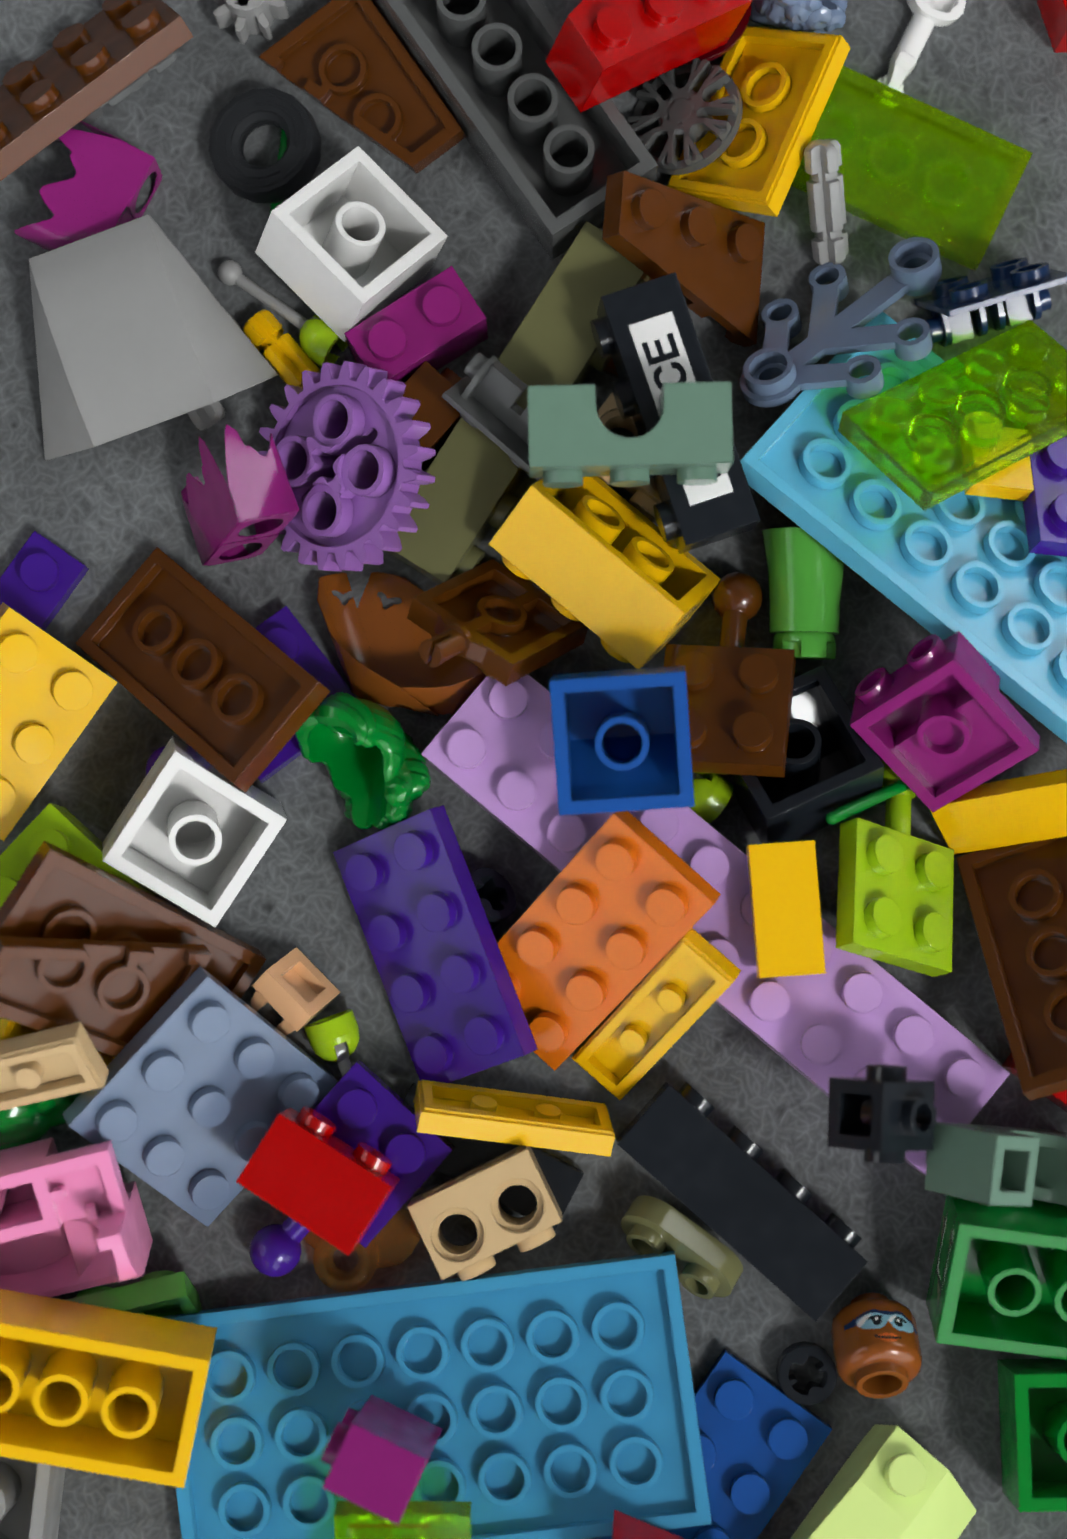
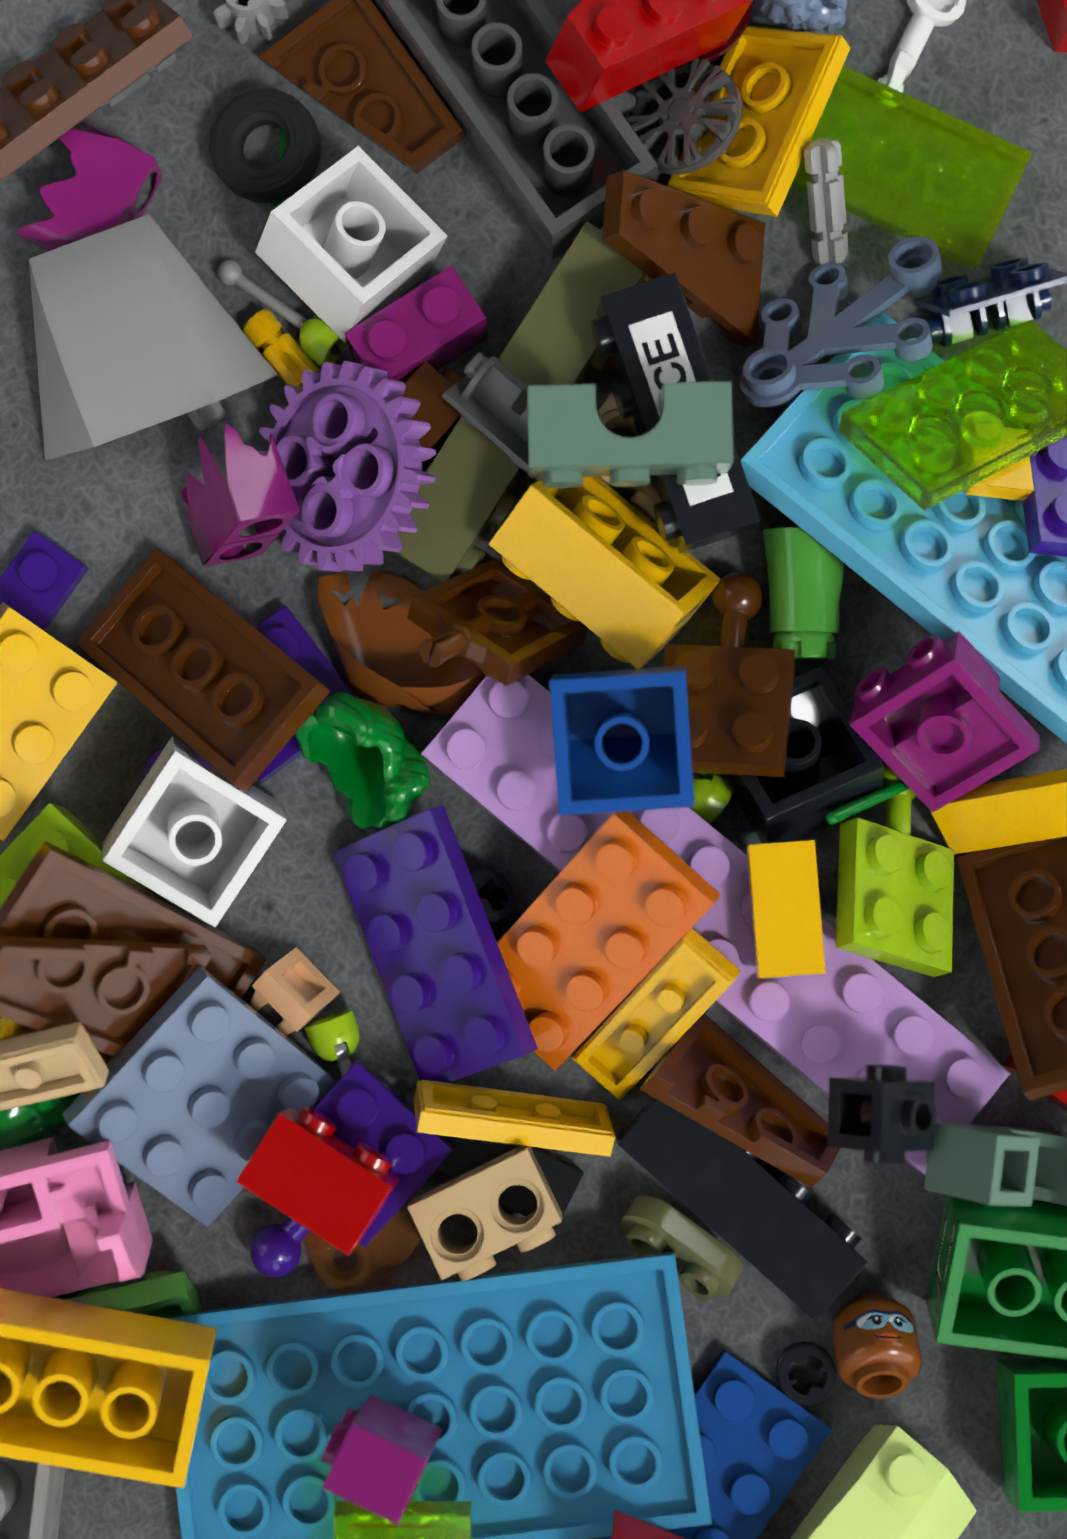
none -> reddish brown wing [640,1013,840,1187]

